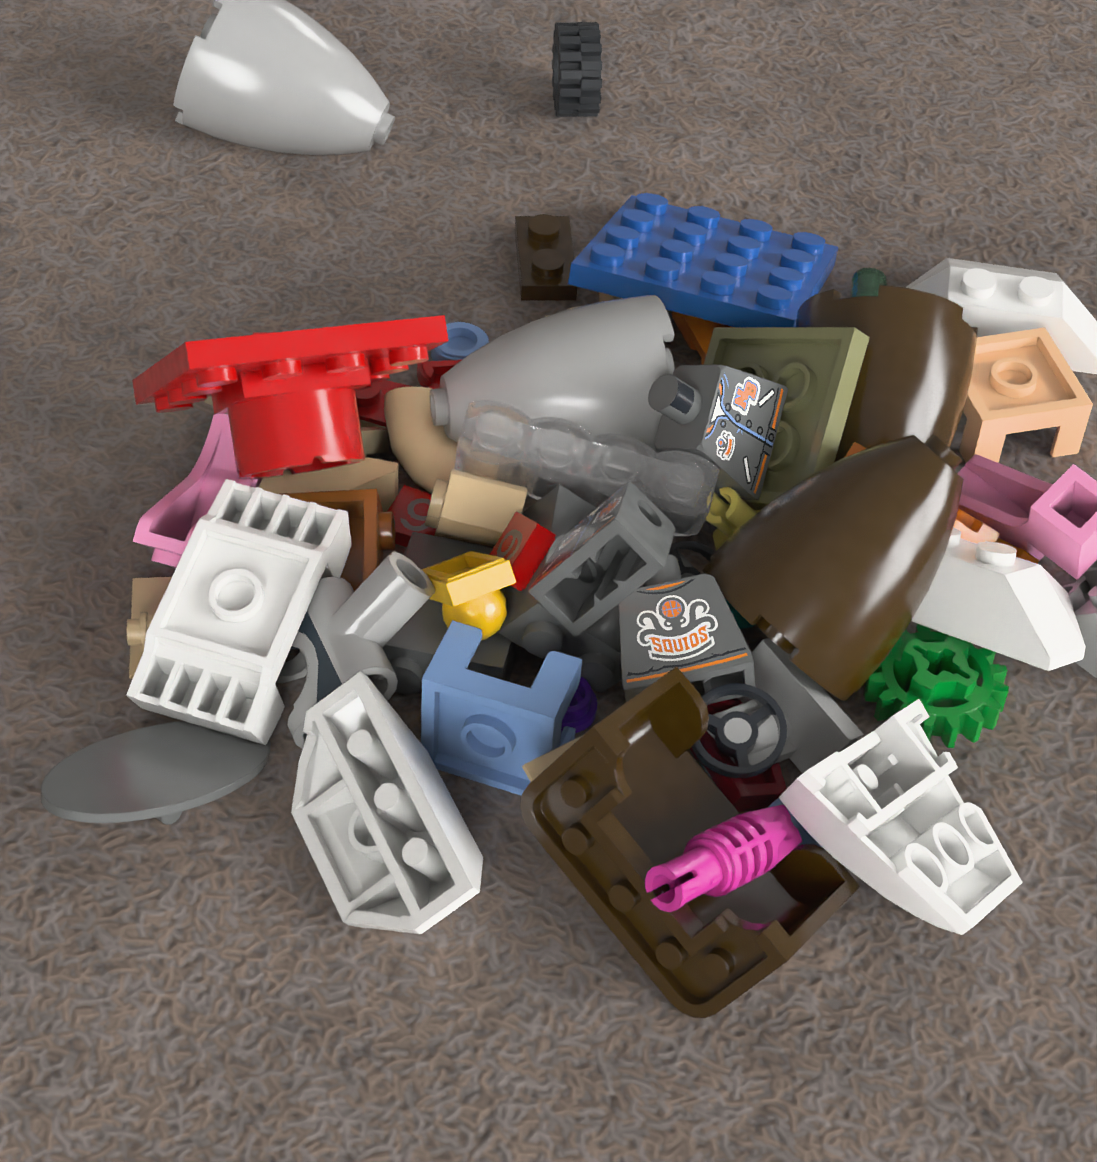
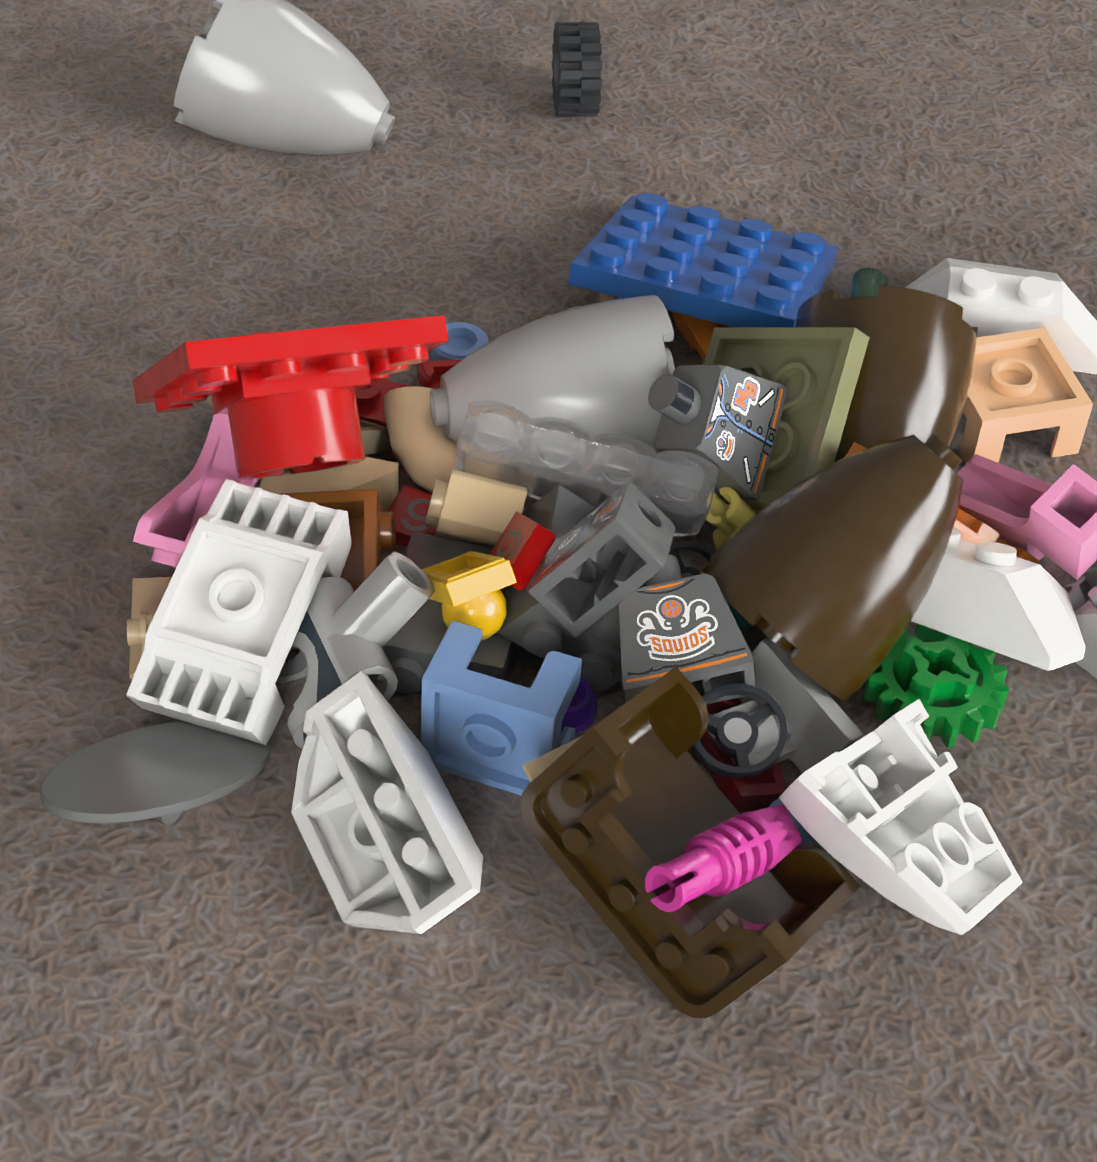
dark brown plate [515,214,577,301] -> none

